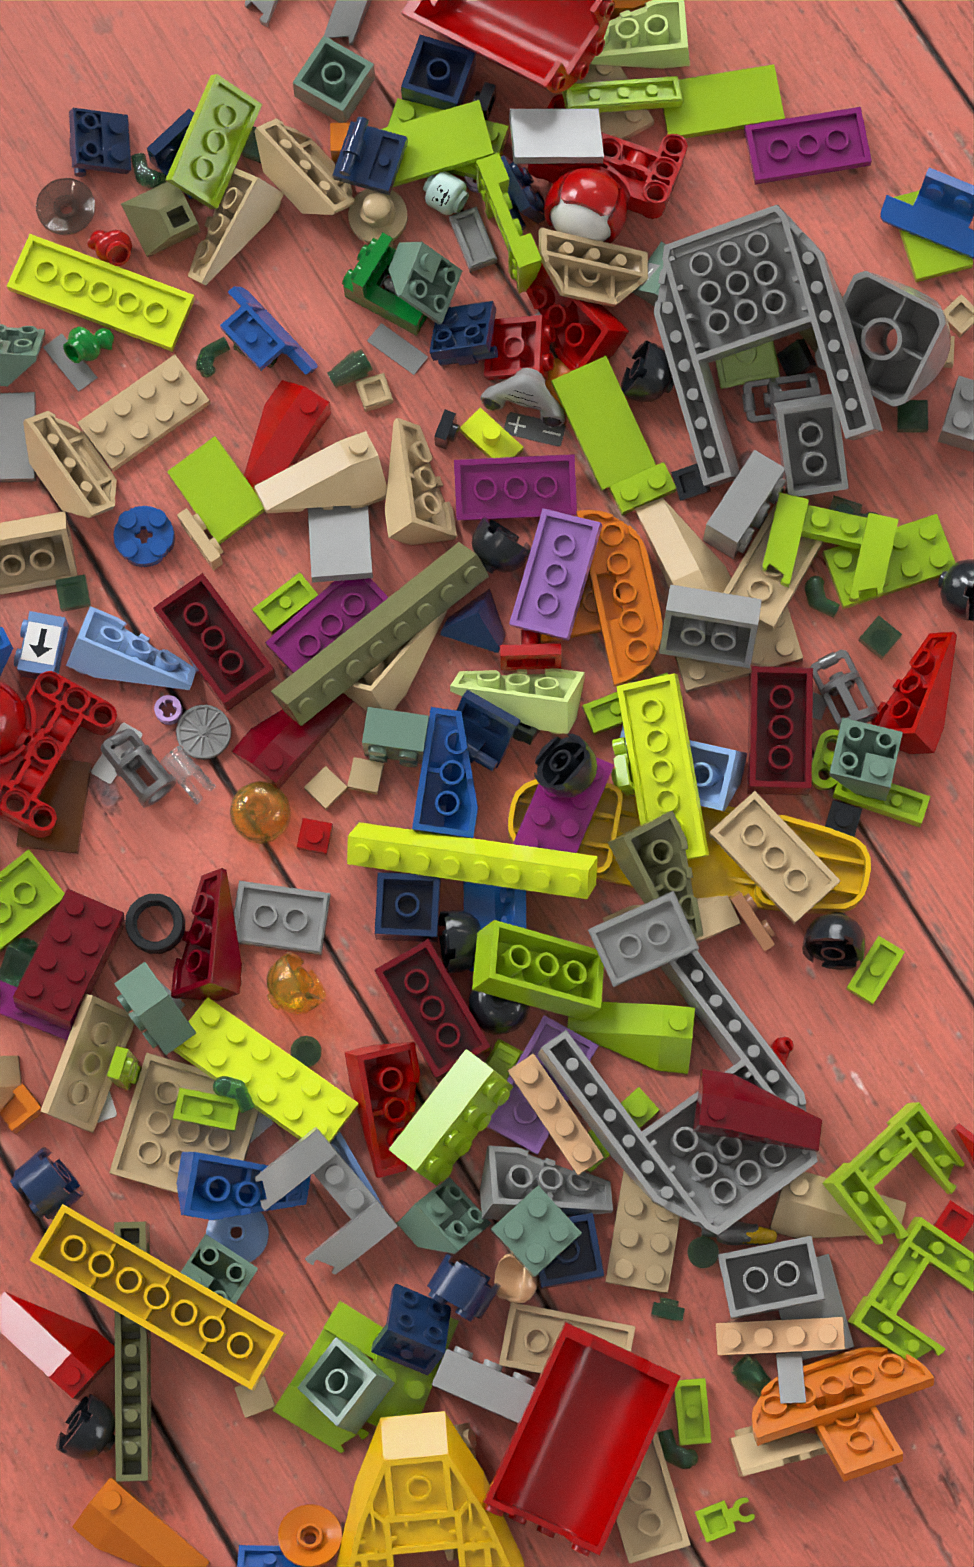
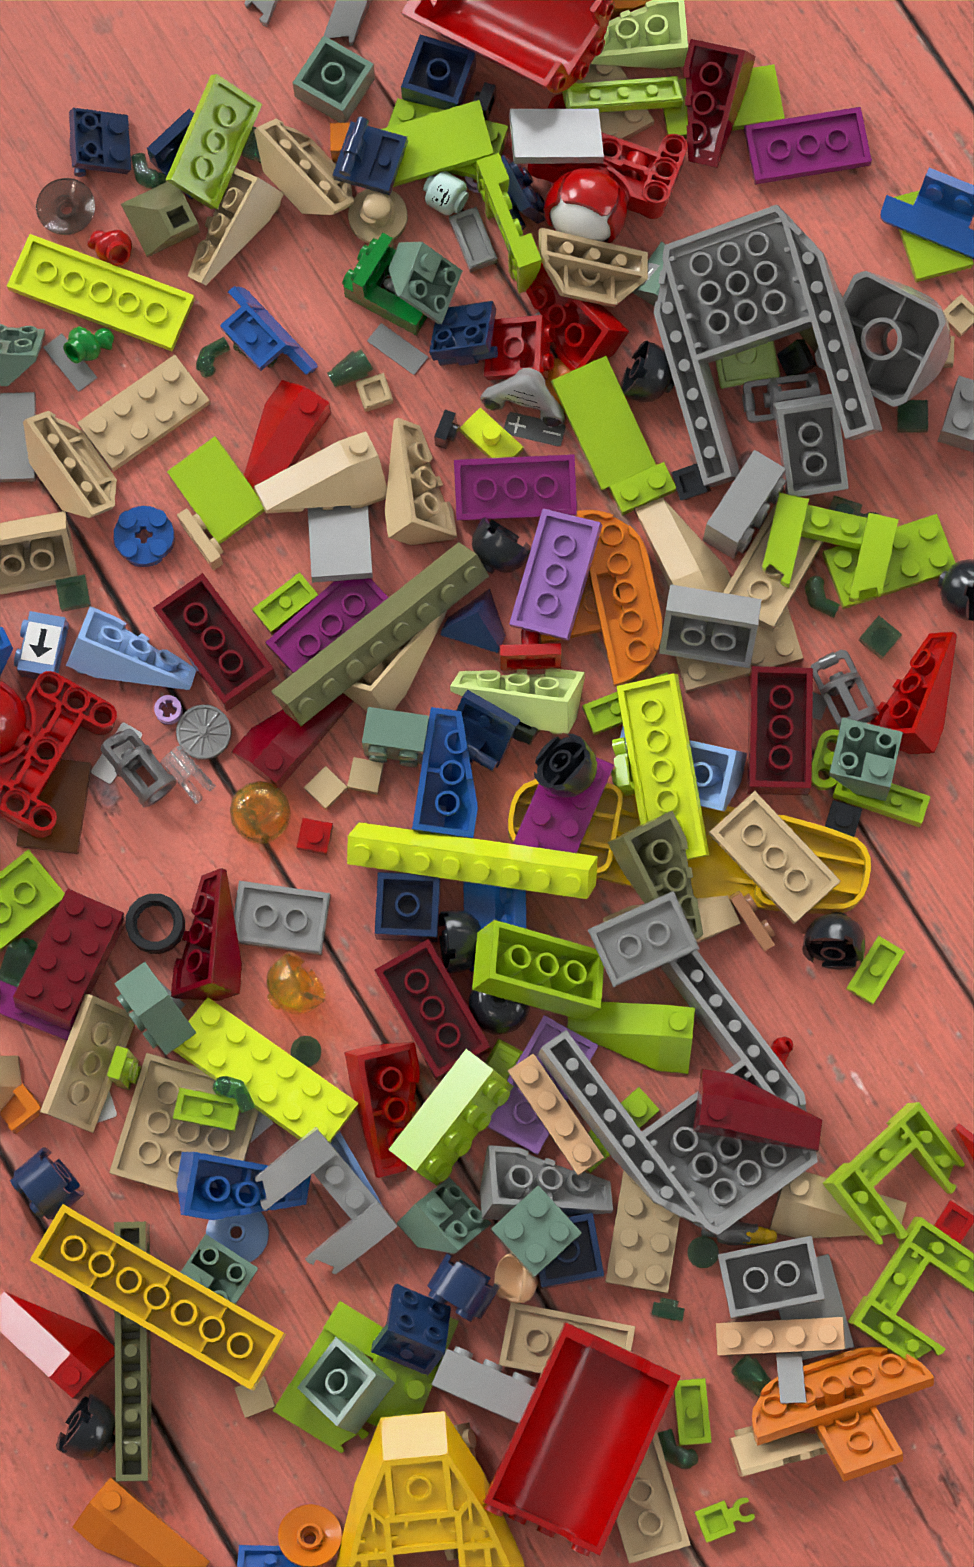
none -> dark red wedge [683,39,756,168]

